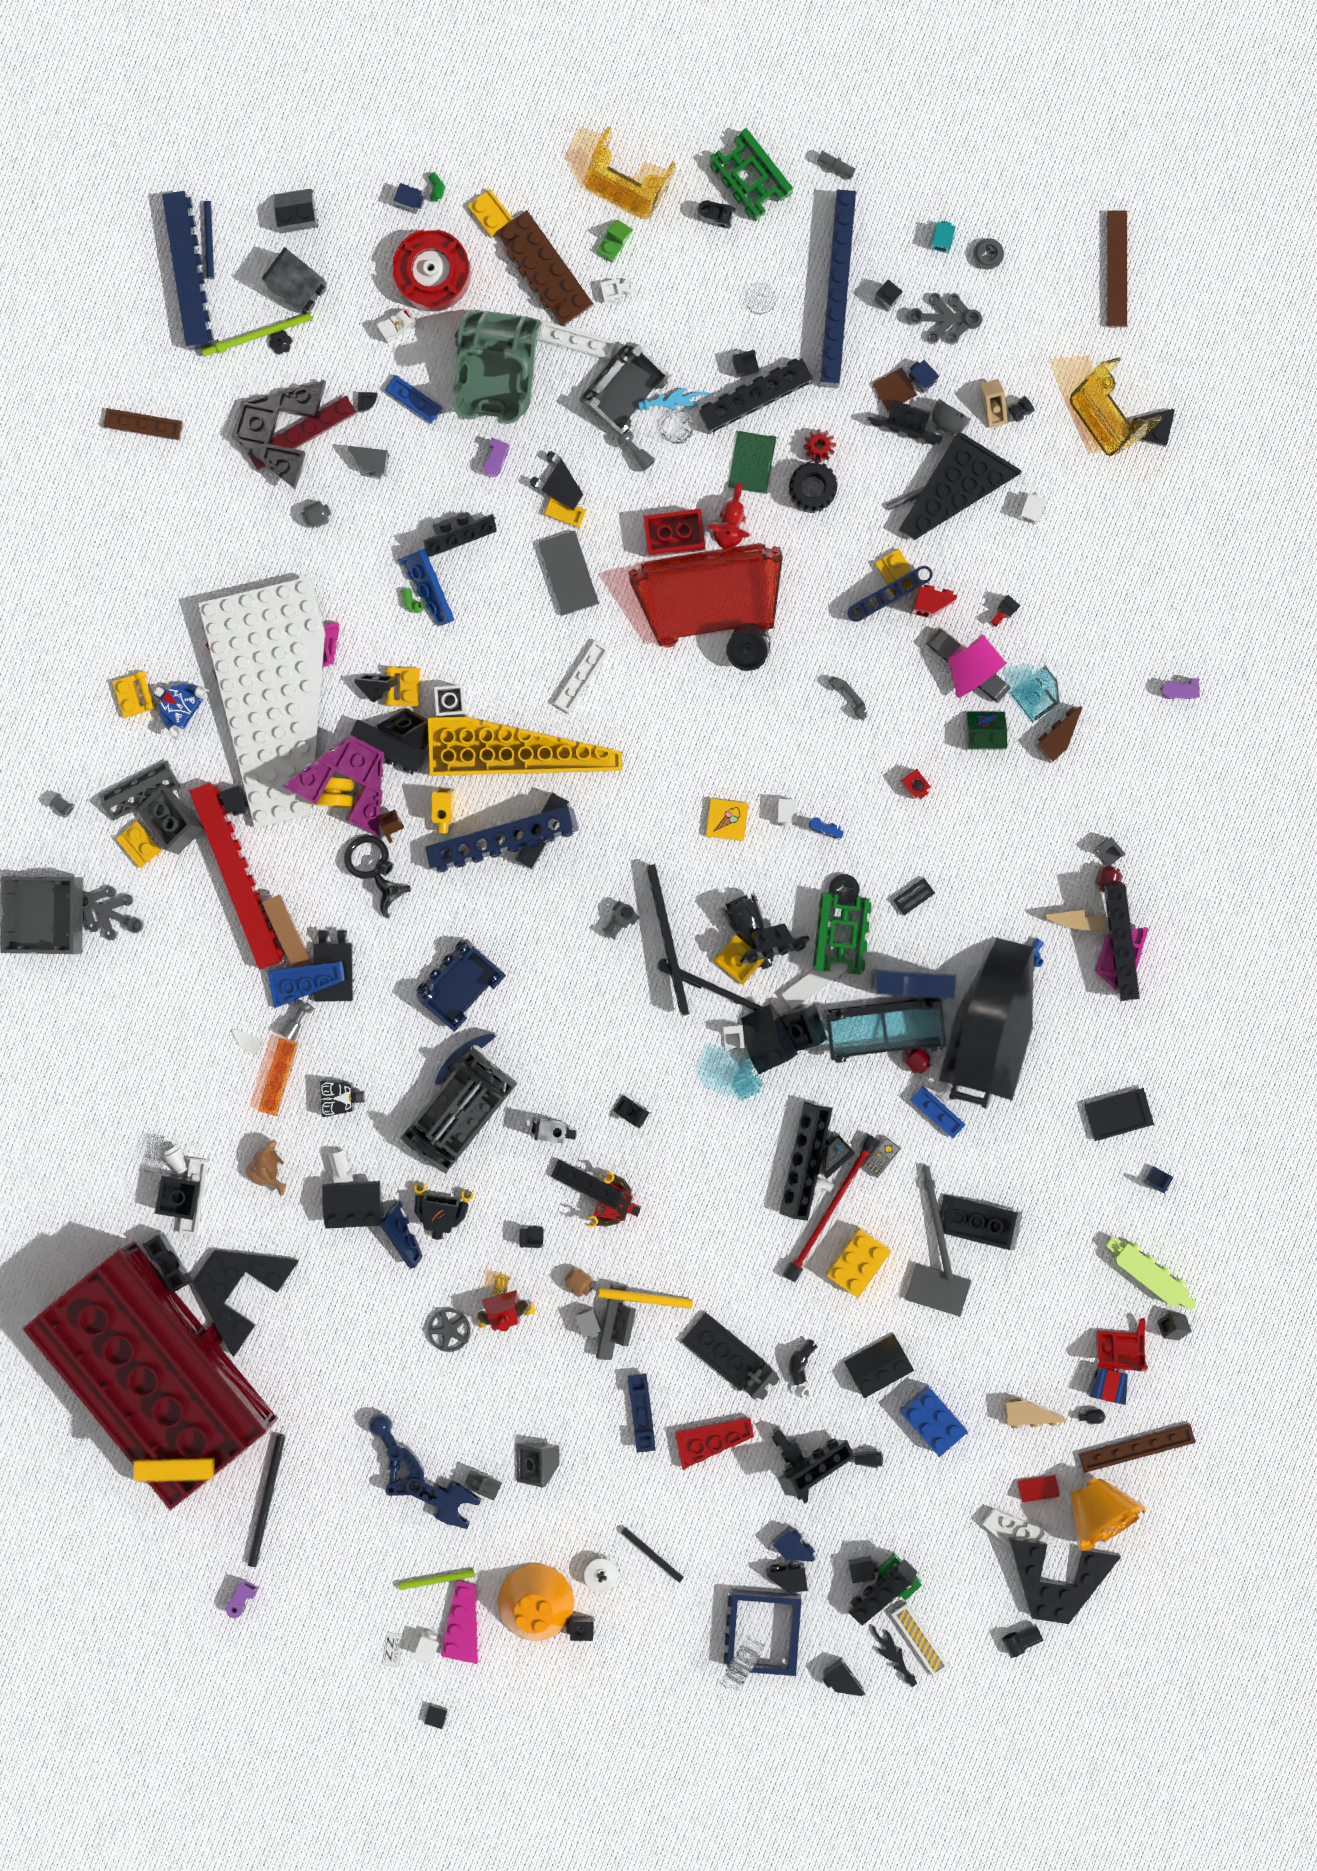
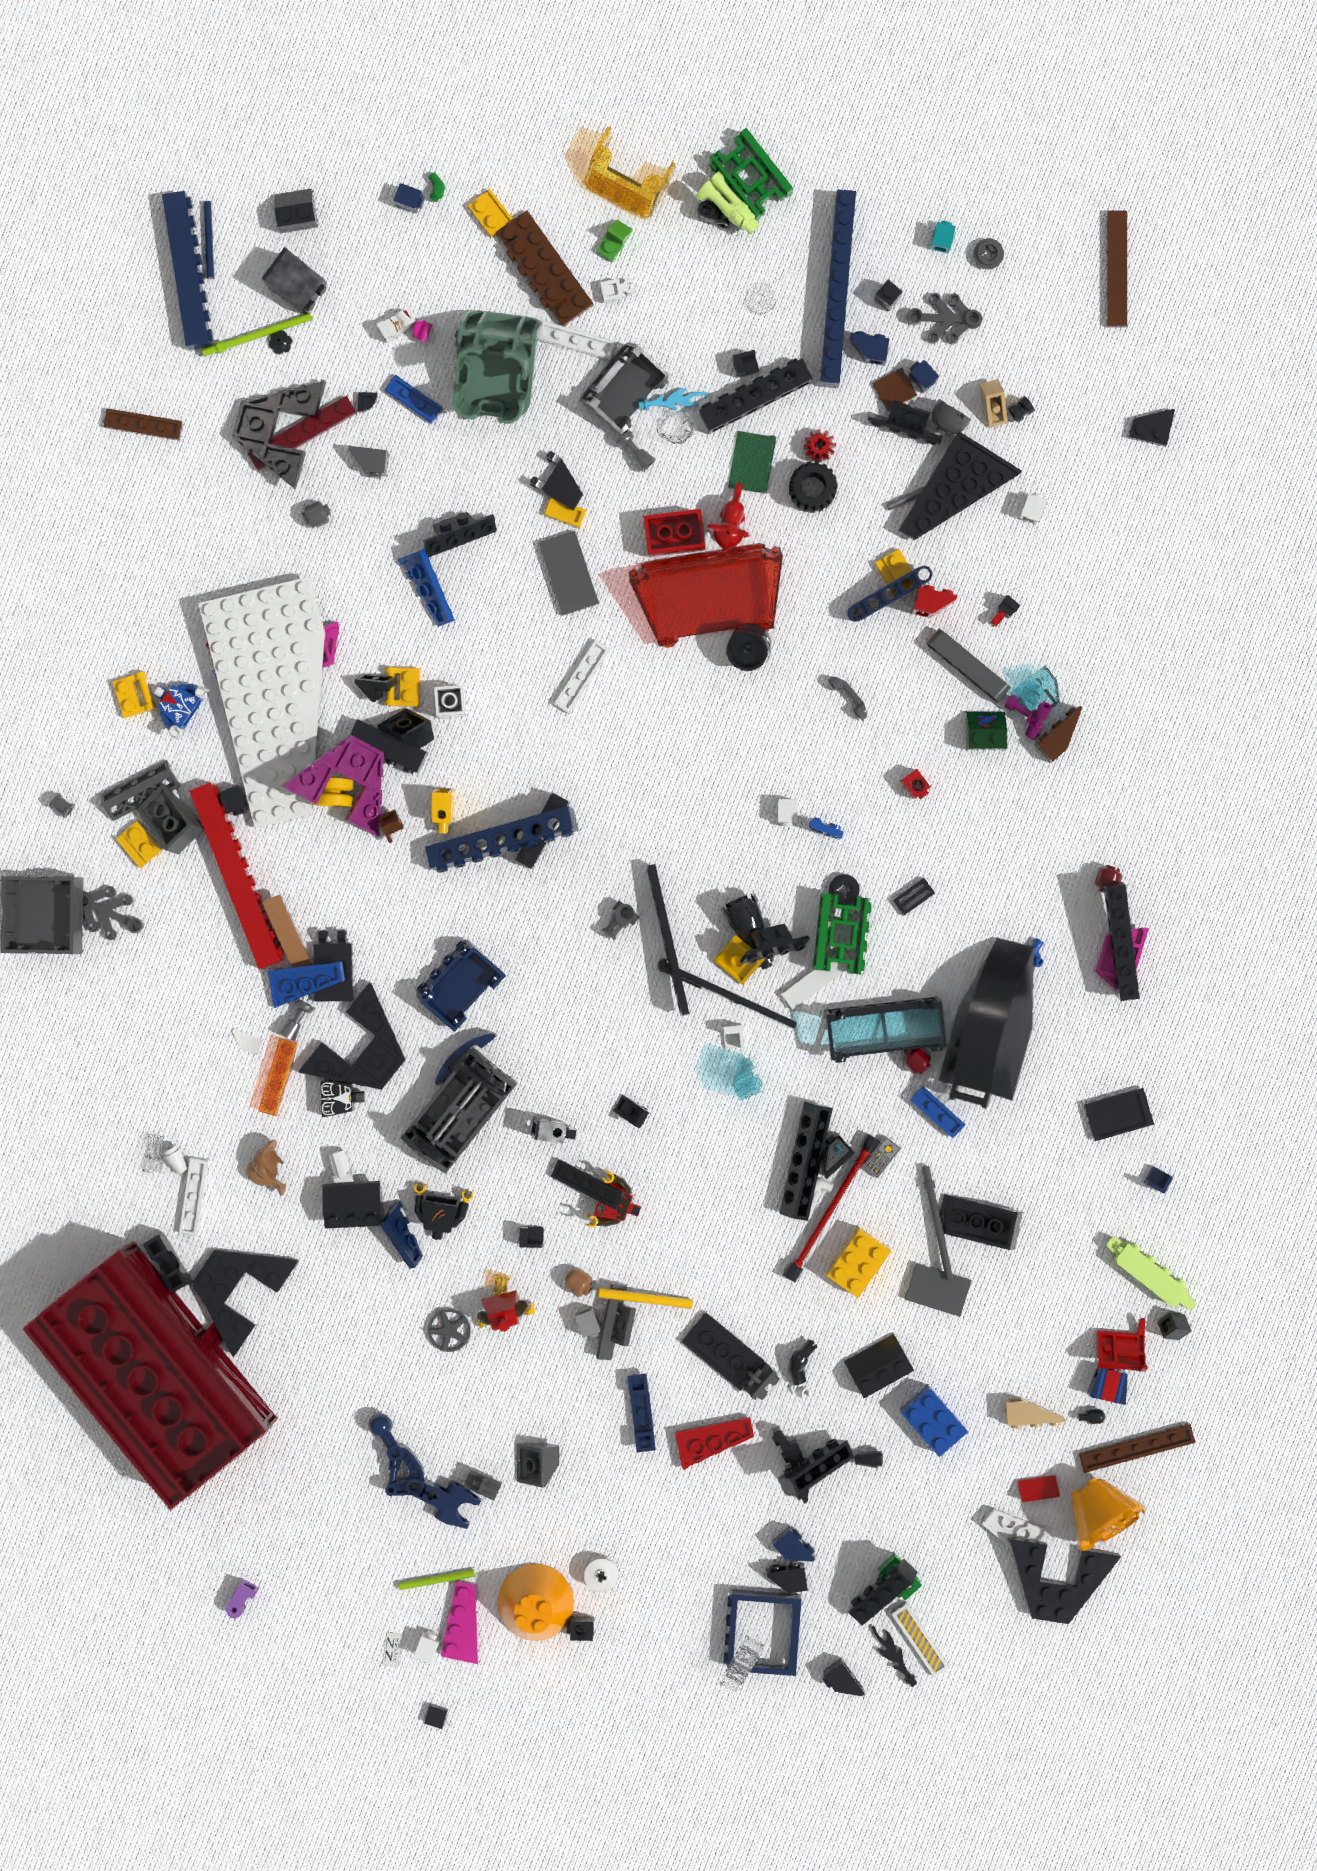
yellow tile [134,1458,214,1481] -> none
black slope [154,1172,200,1220] -> none
black piece [247,1434,286,1567] -> none
black piece [344,835,393,879] -> none
black piece [374,873,411,918] -> none
red piece [393,229,471,312] -> none
bright green arm [402,588,424,613] -> none
yellow wedge [428,717,622,776] -> none
medium lavender leg [483,437,510,478] -> none
black bar [621,1527,684,1583] -> none
yellow tile [706,798,749,841] -> none
black slope [741,1003,798,1075] -> none
black slope [778,1003,828,1051] -> none
dark grey pin [817,150,856,180] -> none
black brick [848,1556,878,1584] -> none
dark blue tile [870,970,956,999] -> none
dark pink slope [948,634,1007,698] -> none
black piece [1002,1624,1044,1658] -> none
tan slope [1044,910,1106,931] -> none
clear yellow windscreen [1070,357,1163,456] -> none
dark grey panel [1094,837,1126,866] -> none
medium lavender leg [1161,678,1199,699] -> none
none -> black wing [298,982,406,1090]
none -> dark pink plate [412,320,433,343]
none -> yellowish green piece [695,172,760,234]
none -> dark blue slope [850,331,890,366]
none -> magenta bar [1004,694,1053,740]

